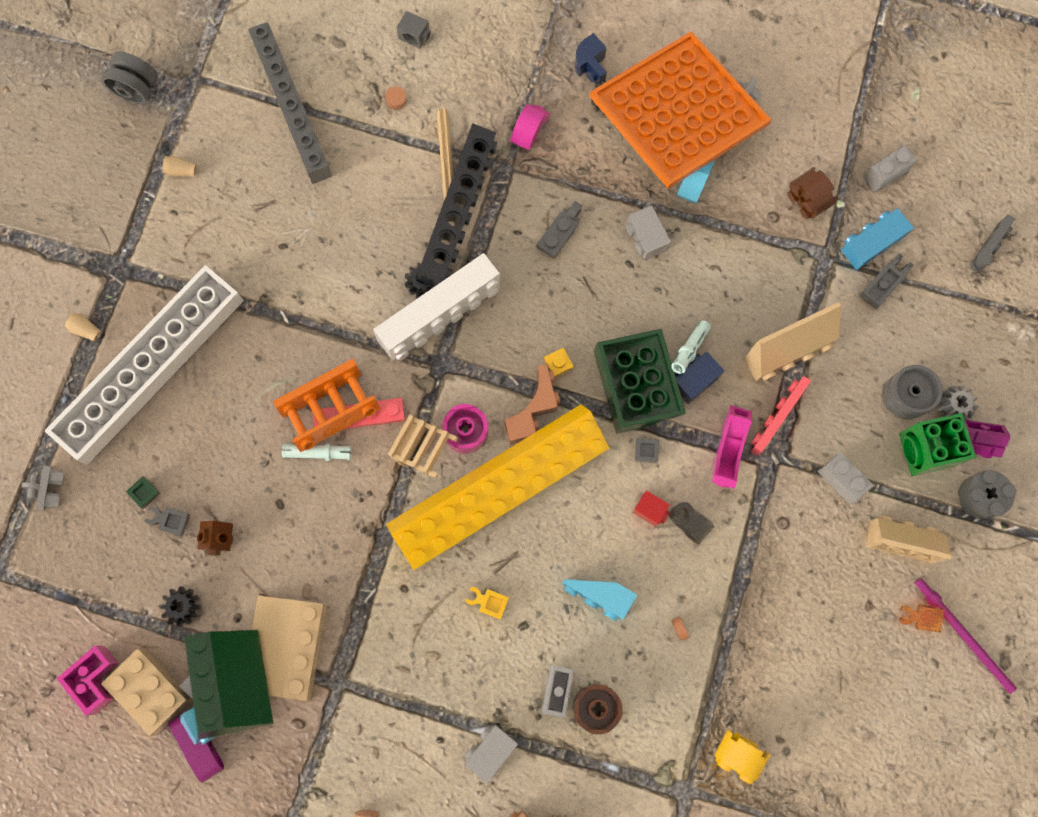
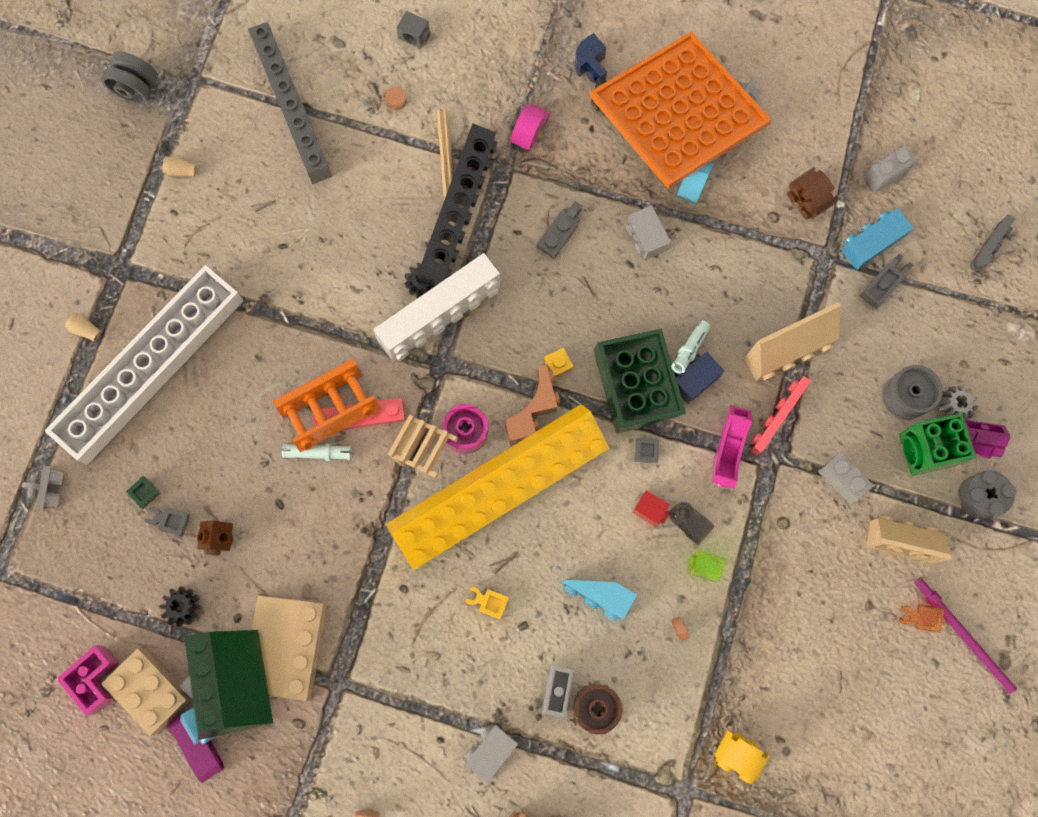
none -> clear neon green brick [688,550,726,582]

